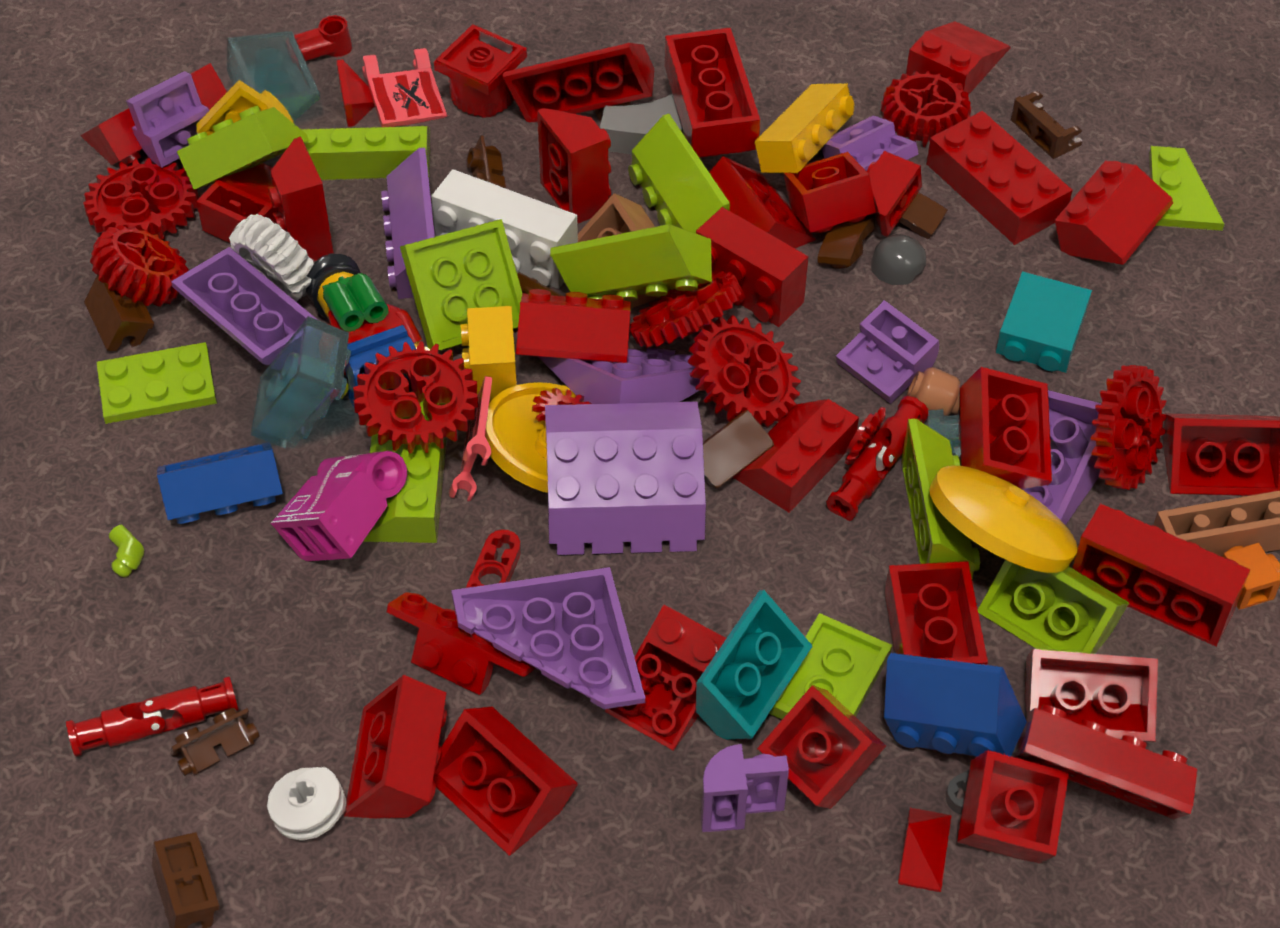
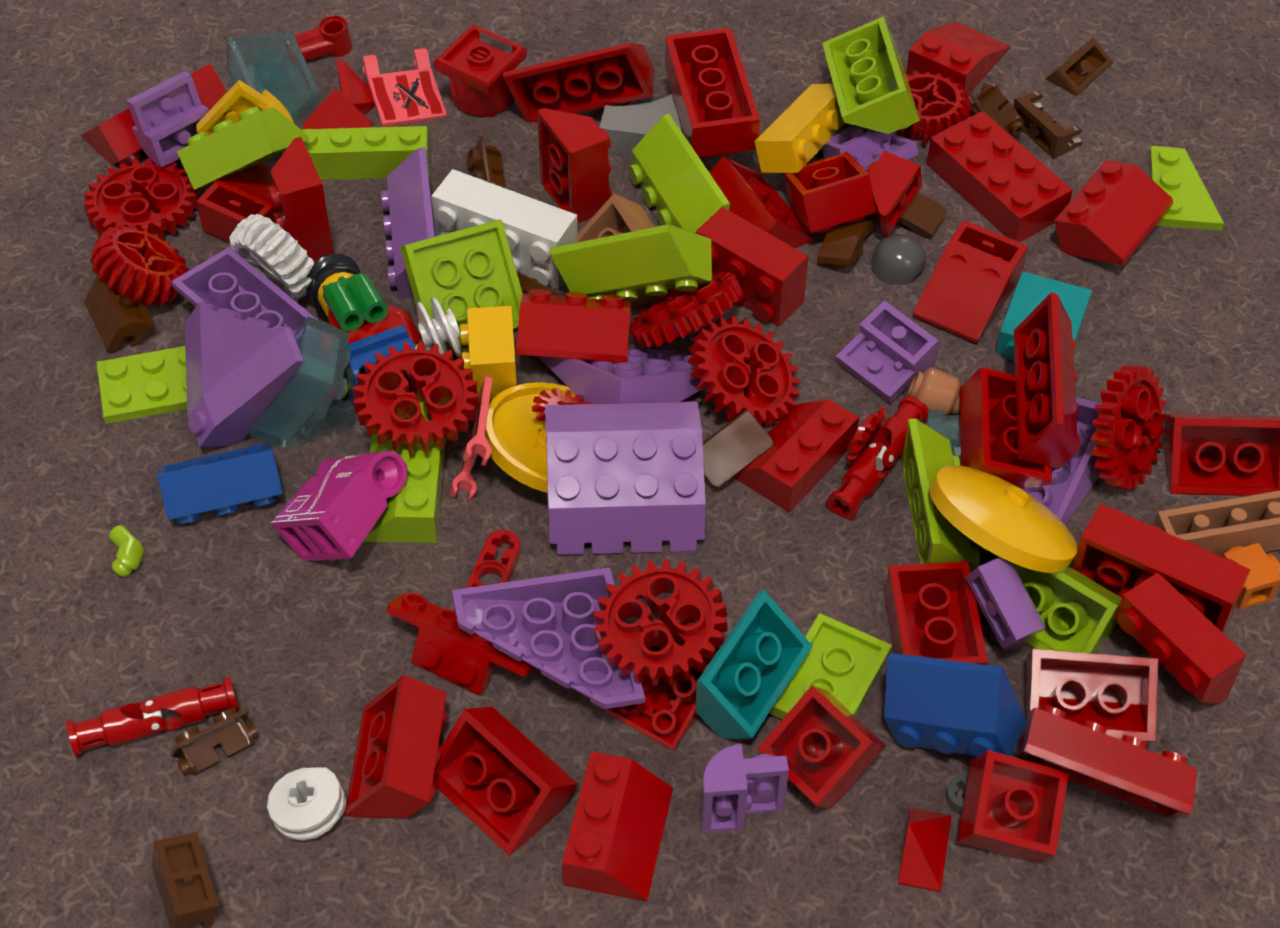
none -> medium lavender slope [185,302,304,448]
none -> red slope [303,88,375,129]
none -> white piece [416,297,462,359]
none -> red slope [562,751,673,902]
none -> red gear [593,558,728,687]
none -> lime slope [822,16,920,134]
none -> red slope [912,220,1028,343]
none -> medium lavender brick [965,557,1046,651]
none -> reddish brown hinge [967,83,1025,136]
none -> red slope [1013,292,1080,469]
none -> reddish brown slope [1045,38,1113,96]
none -> red slope [1114,572,1246,705]

